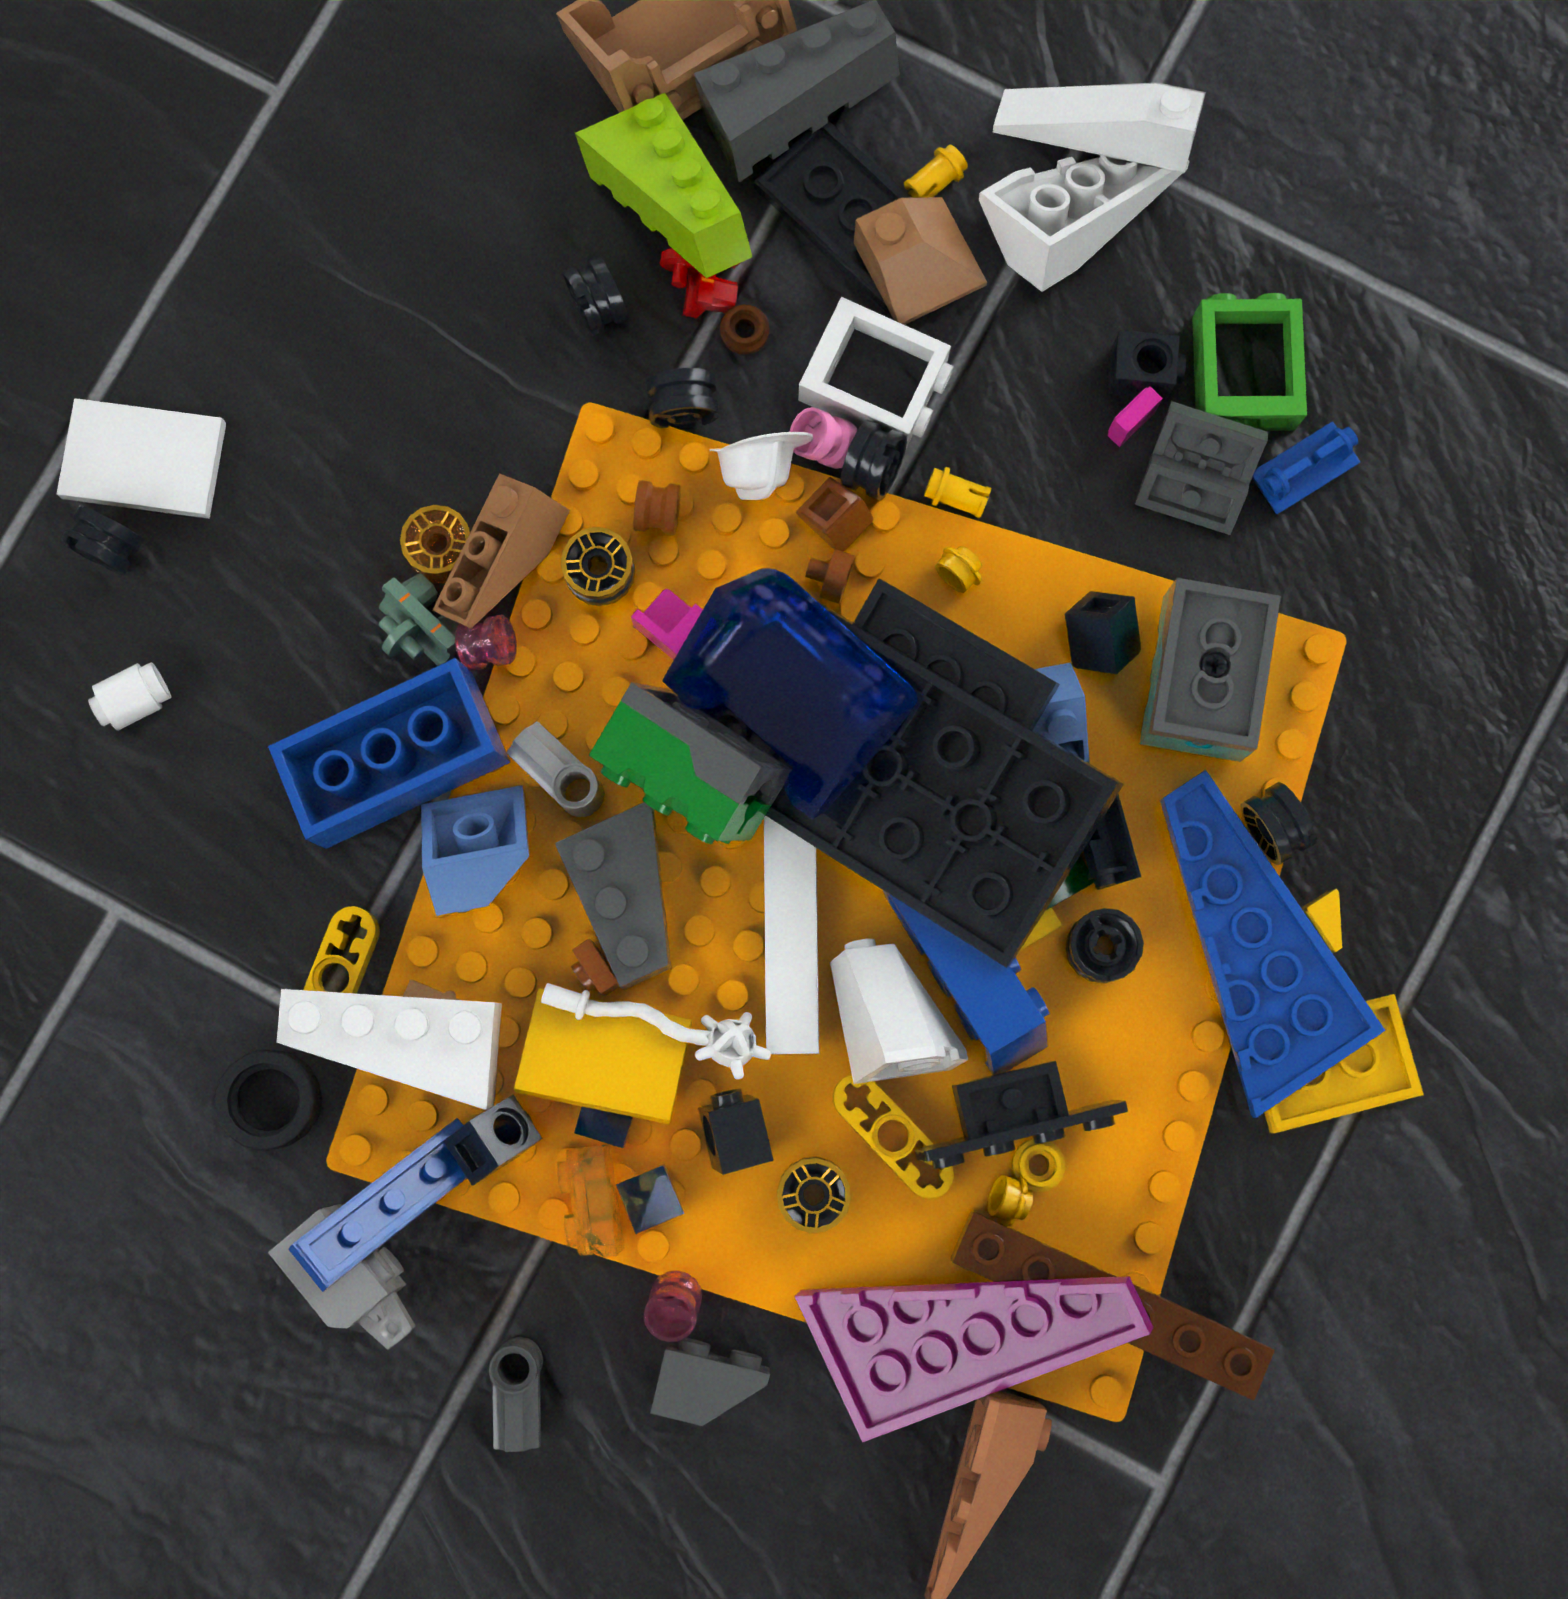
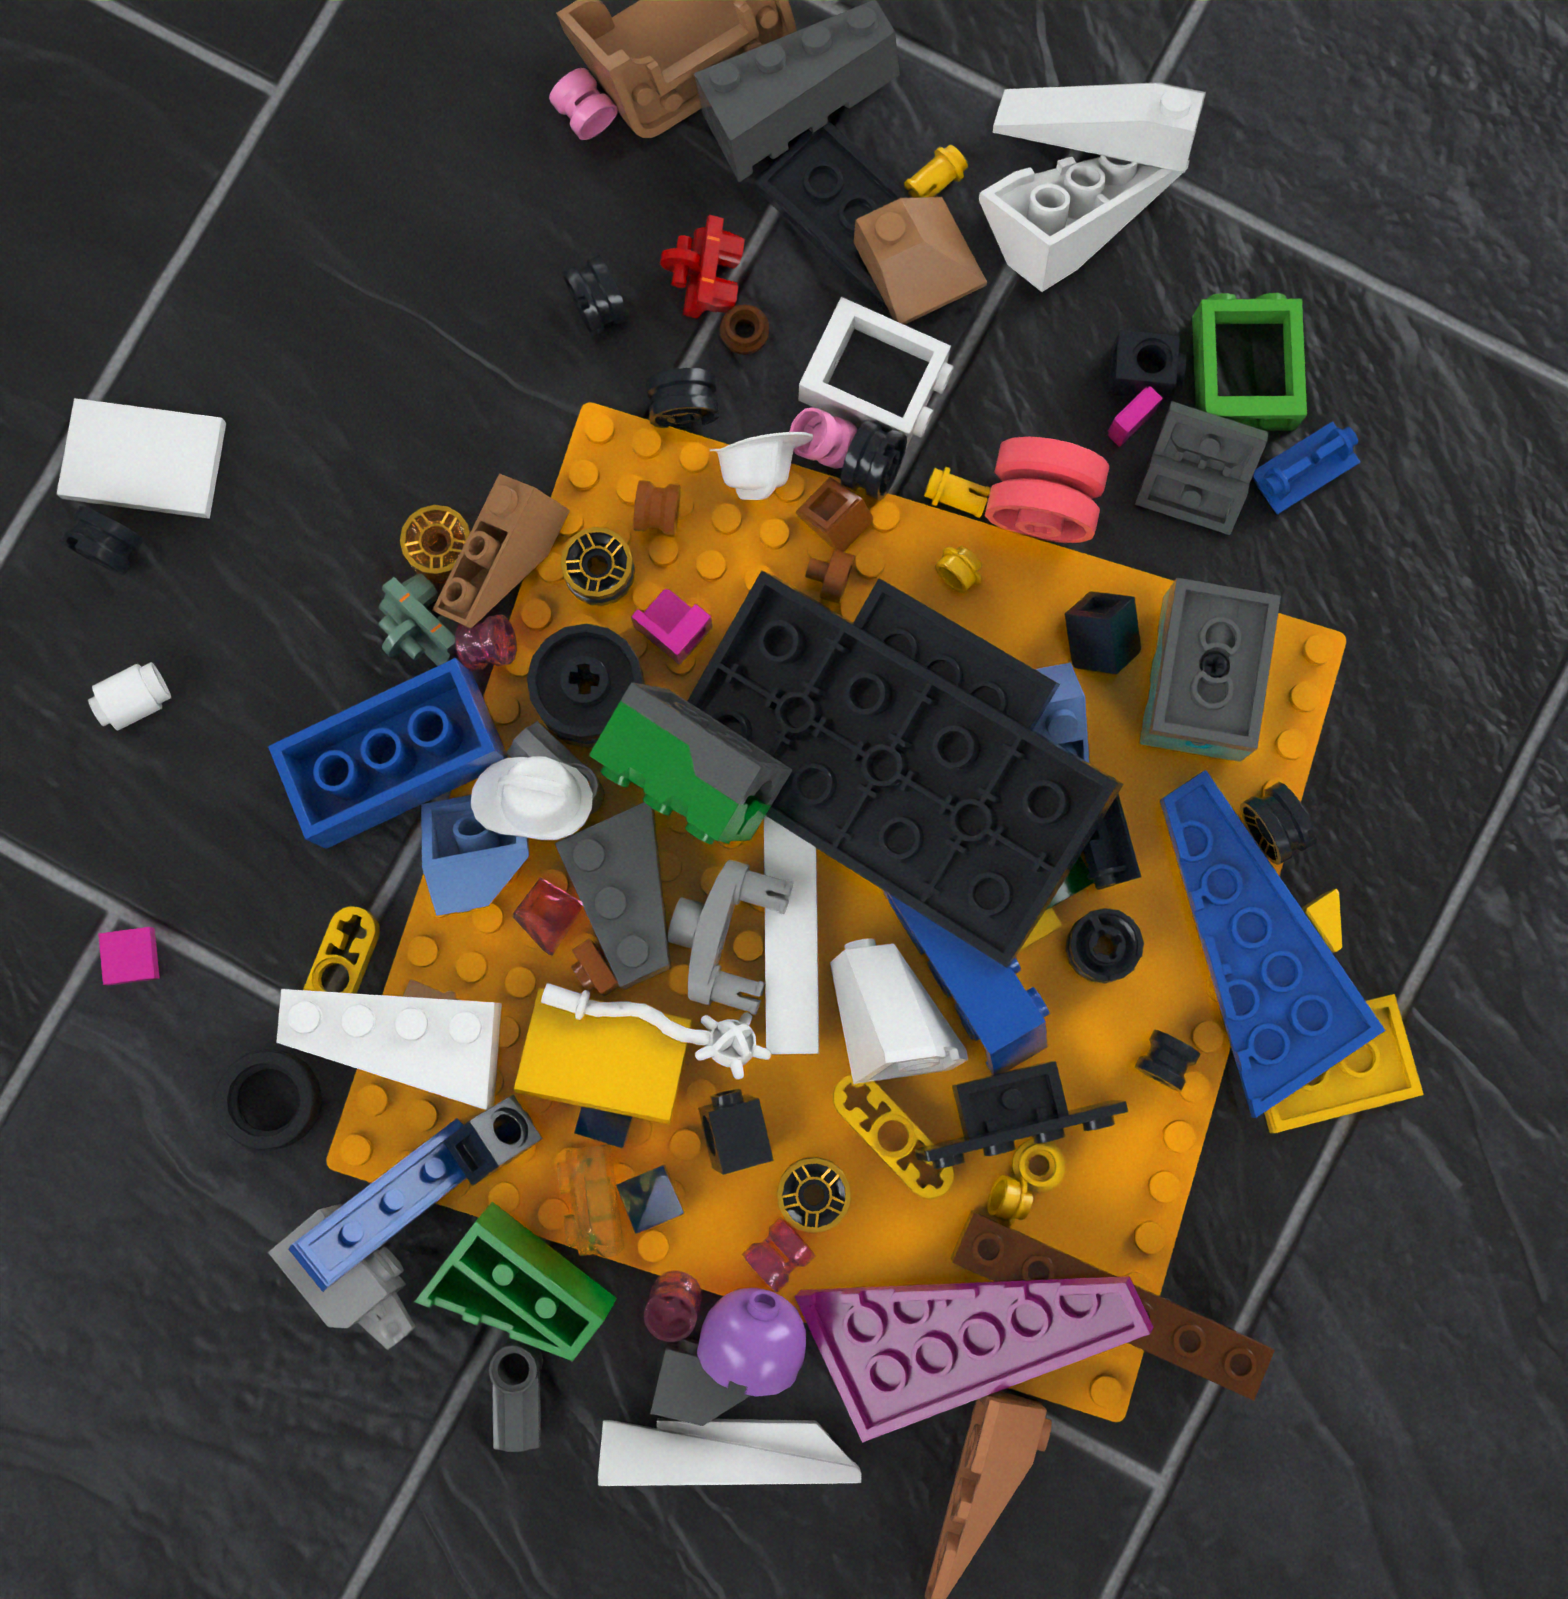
lime wedge [575,93,753,278] -> none
clear blue windscreen [662,568,917,820] -> none
none -> dark pink tile [98,927,160,986]
none -> green wedge [414,1202,617,1361]
none -> white piece [471,756,593,840]
none -> slope [512,877,583,956]
none -> black wheel [527,623,645,748]
none -> bright pink wheel [549,68,618,140]
none -> white wedge [598,1418,861,1486]
none -> light grey connector [668,859,793,1015]
none -> medium lavender cylinder [697,1288,806,1397]
none -> clear pink wheel [742,1217,816,1293]
none -> coral wheel [985,436,1109,543]
none -> black wheel [1135,1029,1201,1092]

